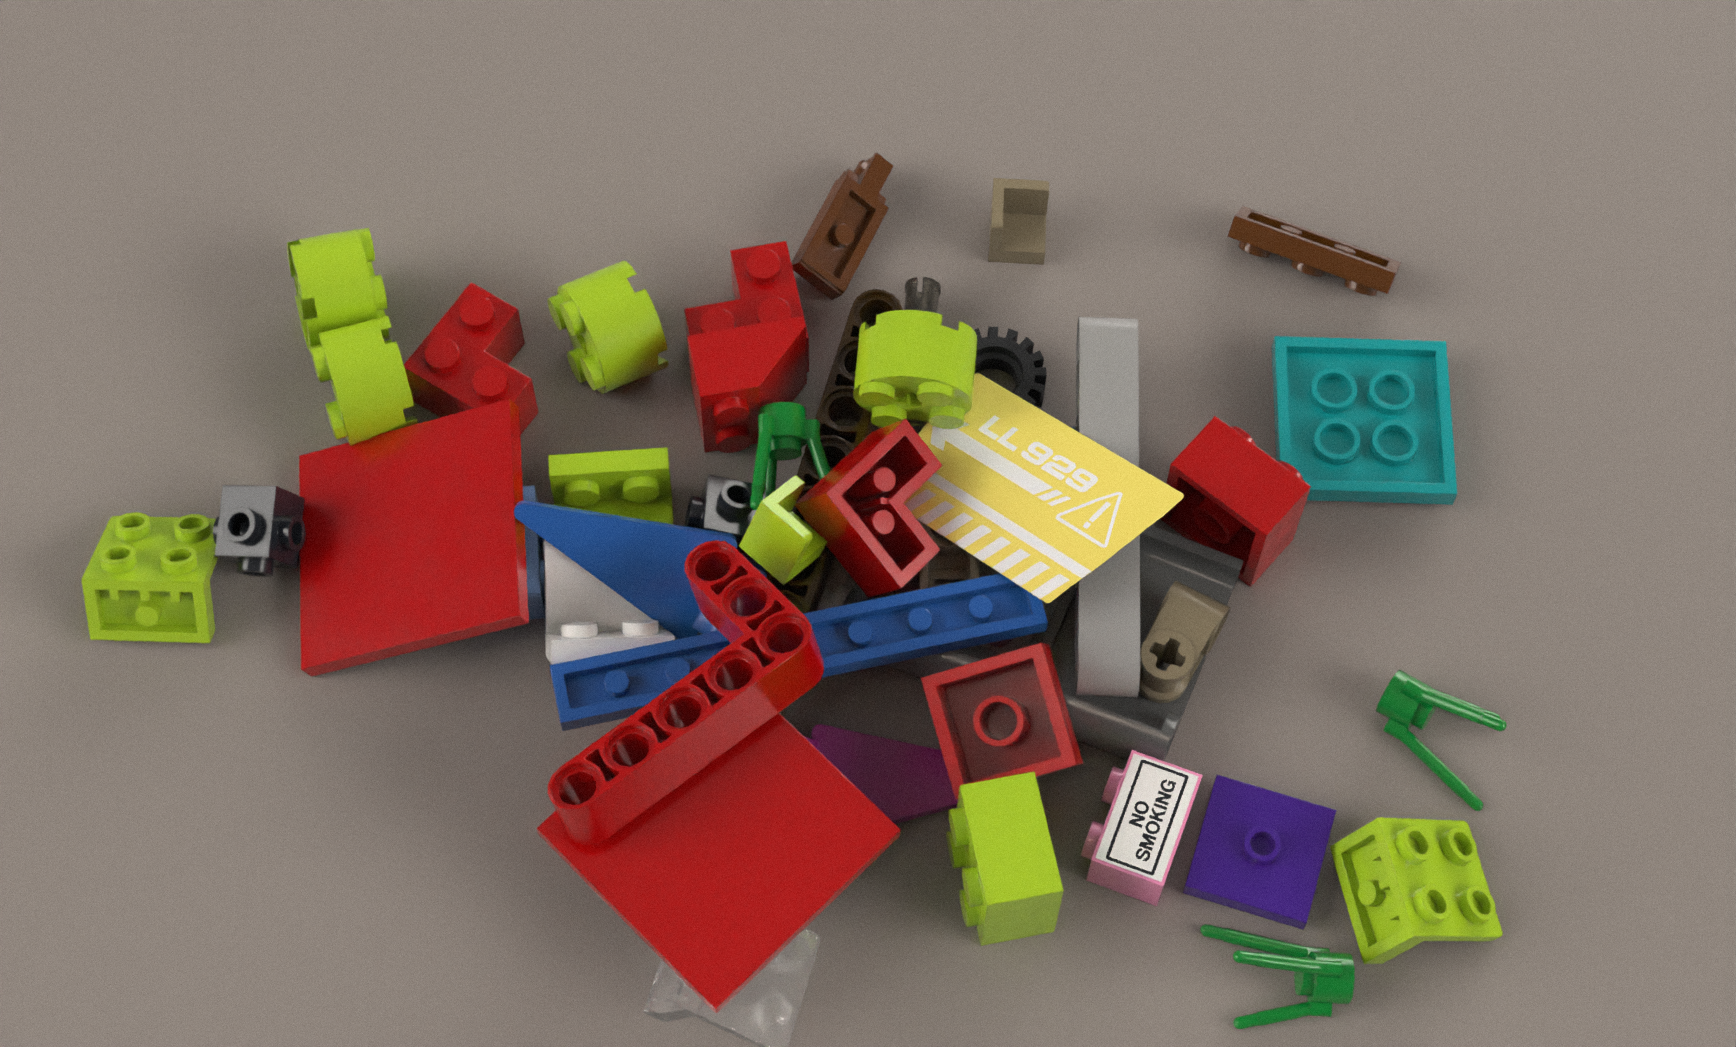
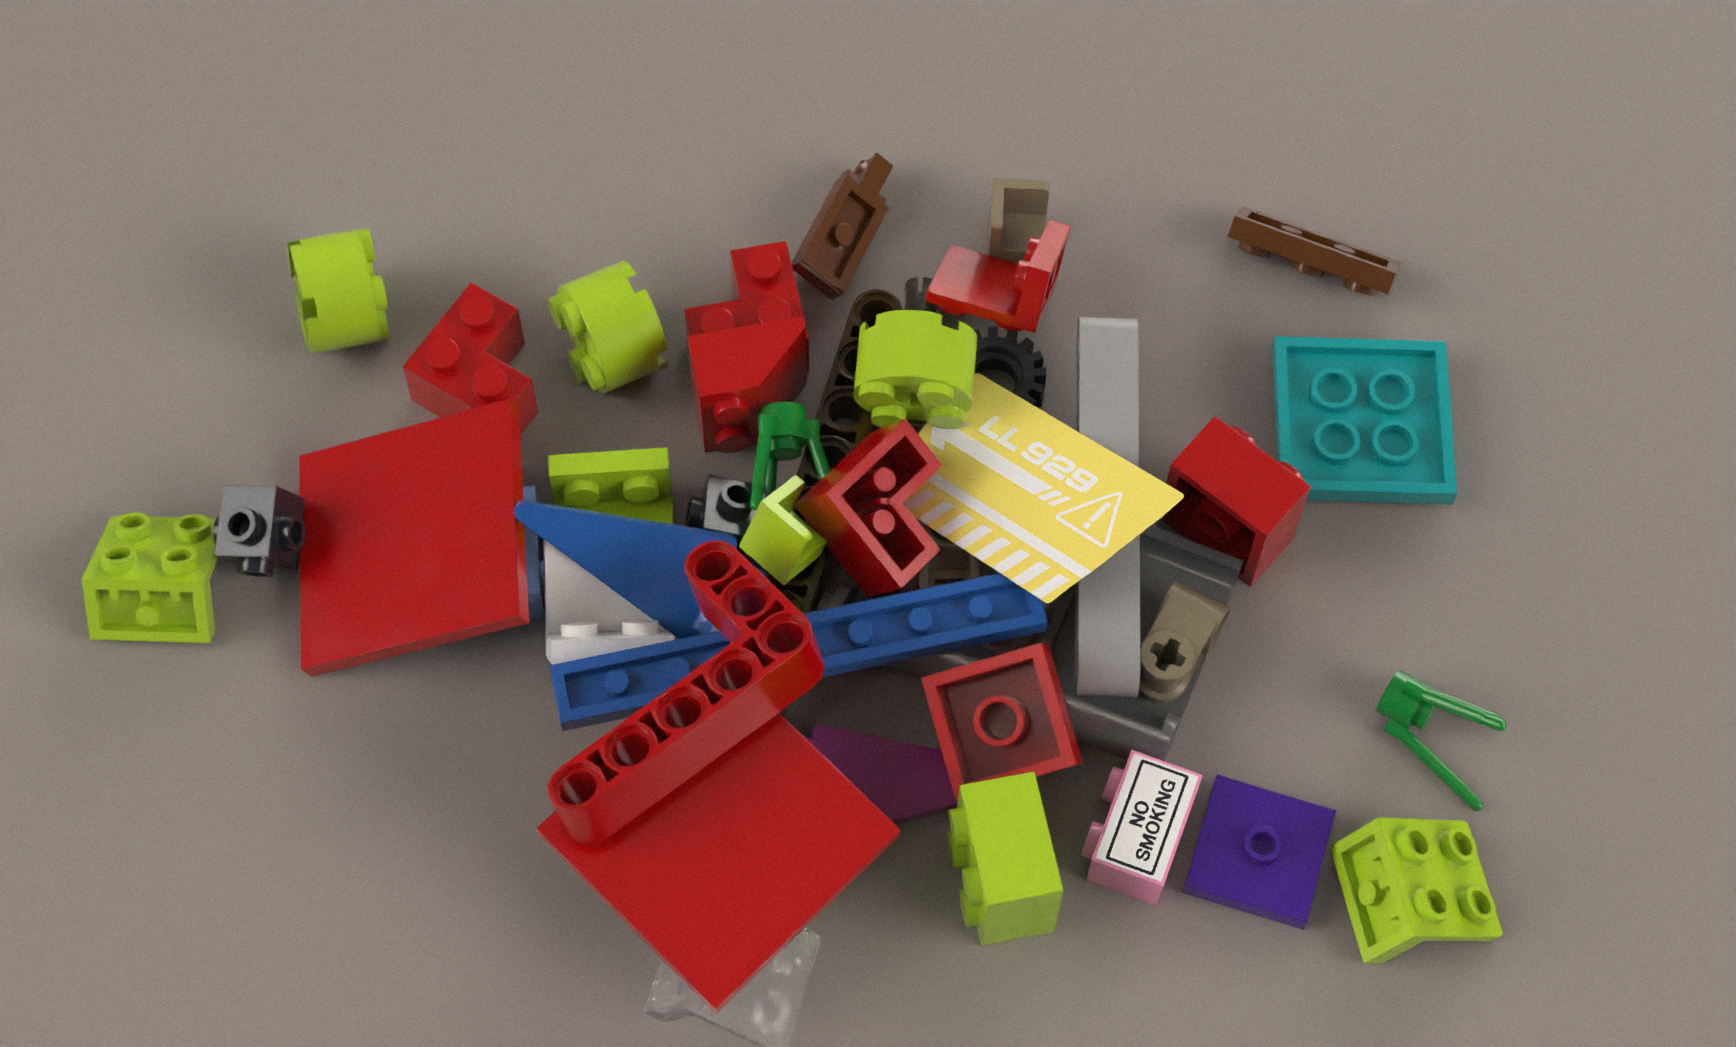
lime brick [309,316,418,446] -> none
green plant [1200,924,1355,1029] -> none
none -> red bracket [925,219,1071,333]

